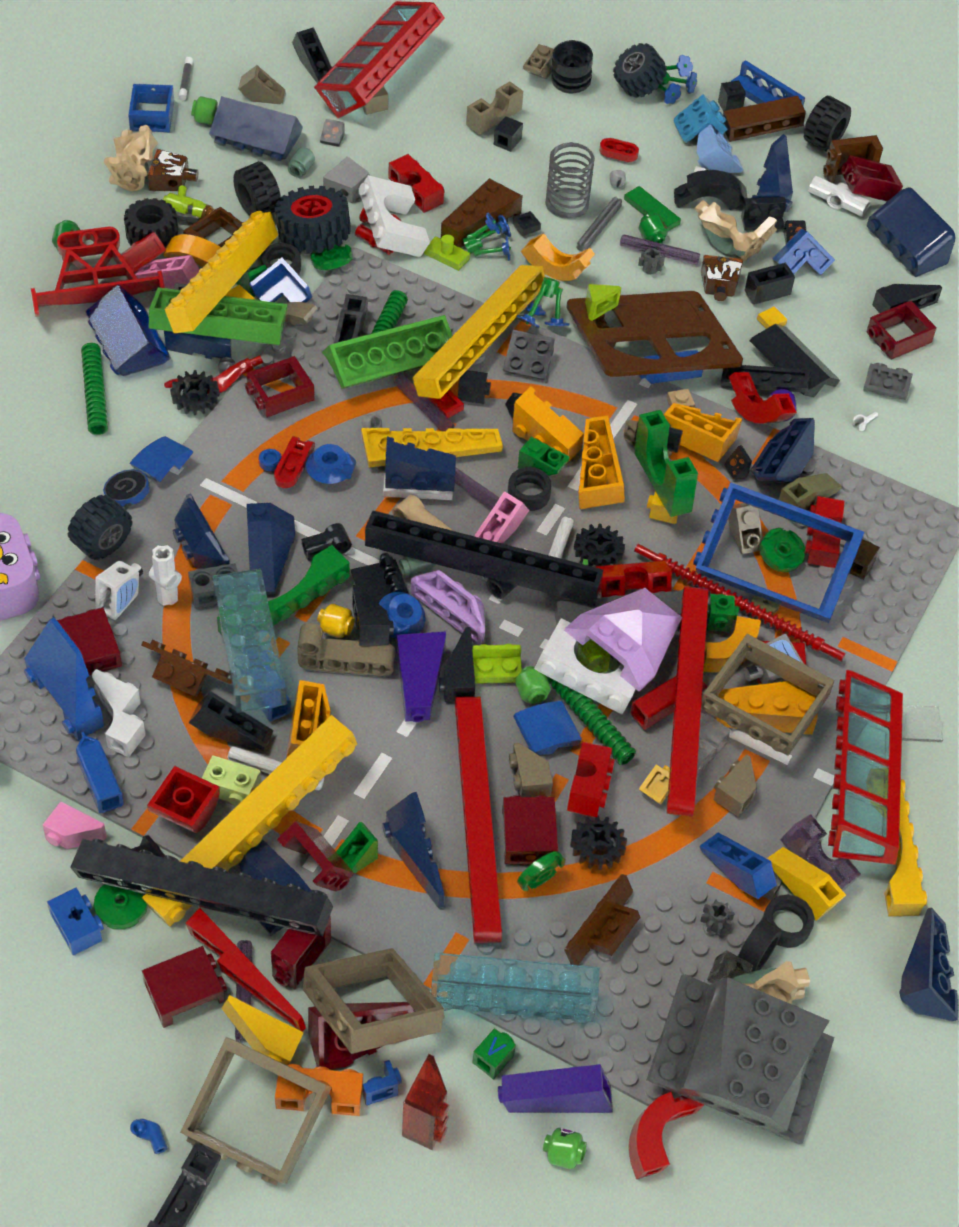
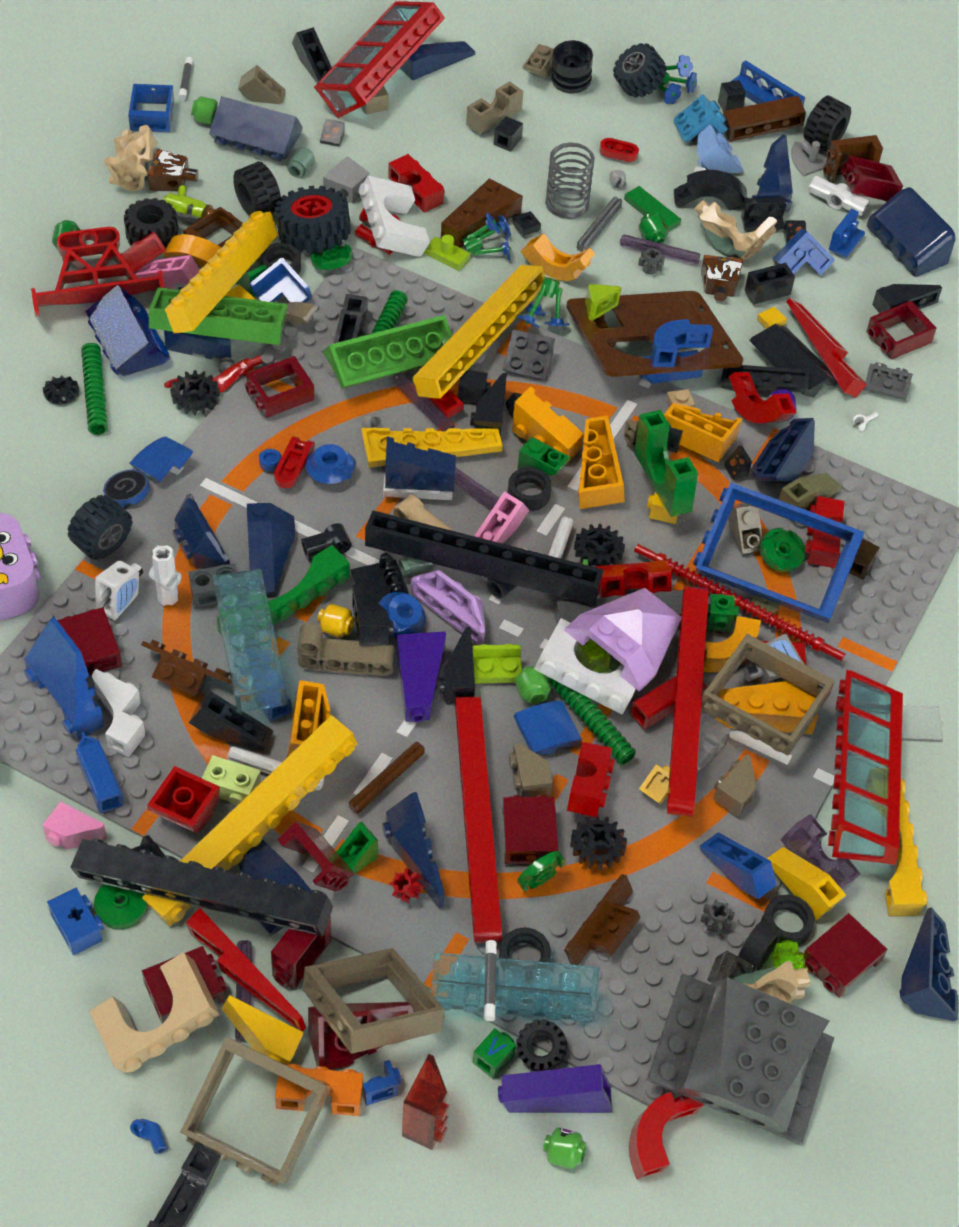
none -> black gear [43,375,79,405]
none -> tan arch [89,952,220,1074]
none -> reddish brown axle [349,742,425,814]
none -> red gear [389,868,424,903]
none -> dark blue wedge [400,41,476,81]
none -> black slope [470,373,507,437]
none -> dark grey bar [484,940,497,1021]
none -> black tyre [499,927,551,982]
none -> black tyre [516,1019,568,1071]
none -> blue arch [650,319,713,367]
none -> clear neon green brick [772,940,808,972]
none -> red slope [786,298,867,398]
none -> light grey shield [791,140,827,176]
none -> dark red panel [801,913,888,998]
none -> blue bracket [829,209,865,258]

